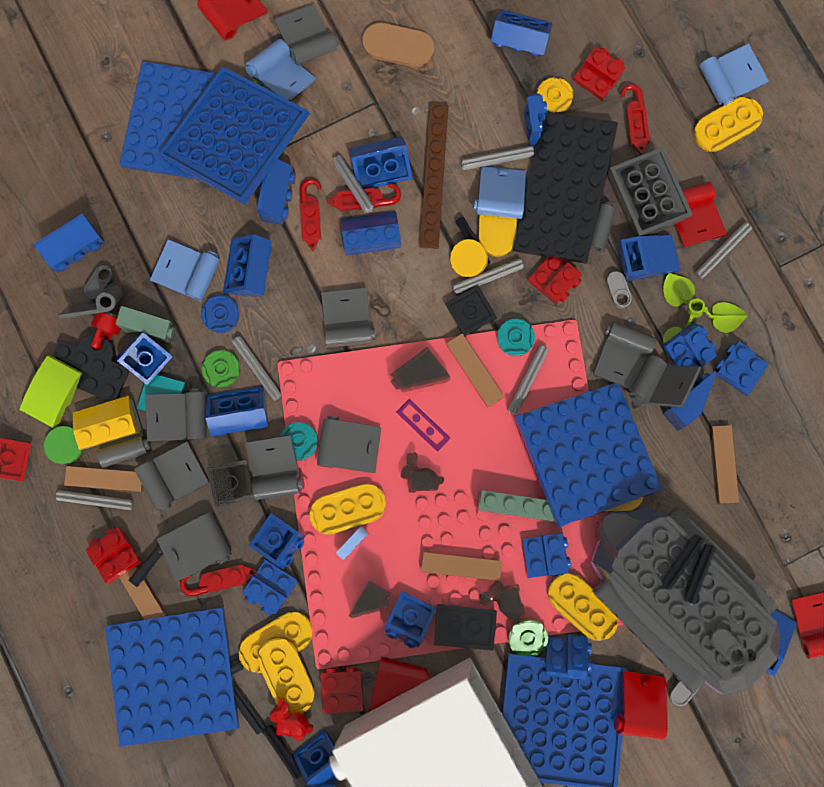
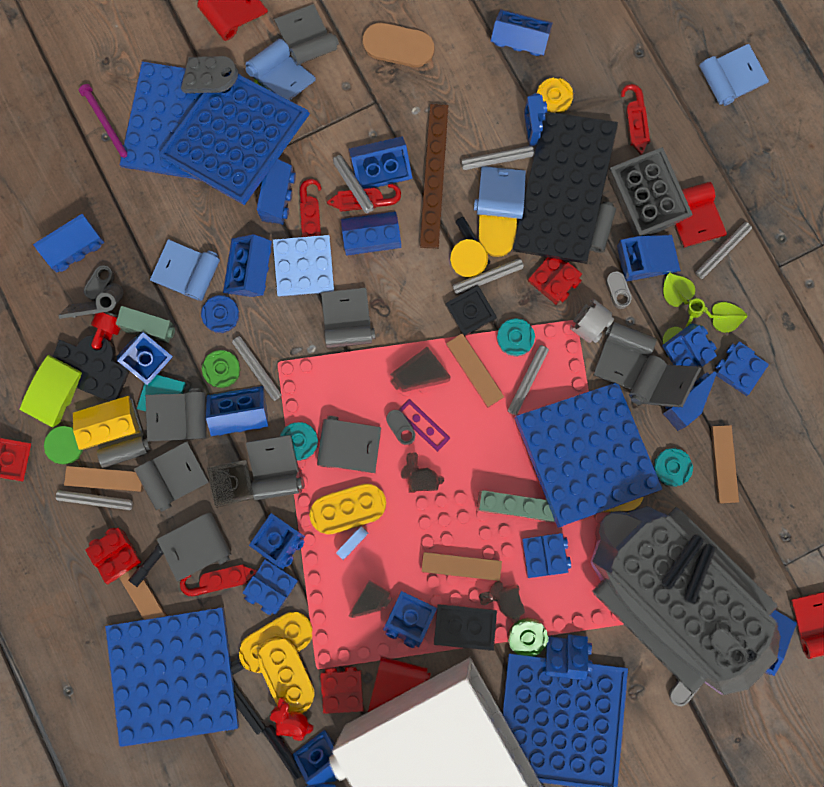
yellow tile [548,573,618,641] -> none
red plate [573,47,626,101] -> none
red door [613,671,668,740] -> none
yellow tile [694,97,763,152] -> none
none -> magenta bar [79,84,127,158]
none -> dark grey plate [181,56,238,93]
none -> light blue plate [273,235,334,297]
none -> dark grey piece [386,410,416,445]
none -> light grey brick [570,298,614,343]
none -> teal tile [653,448,693,487]

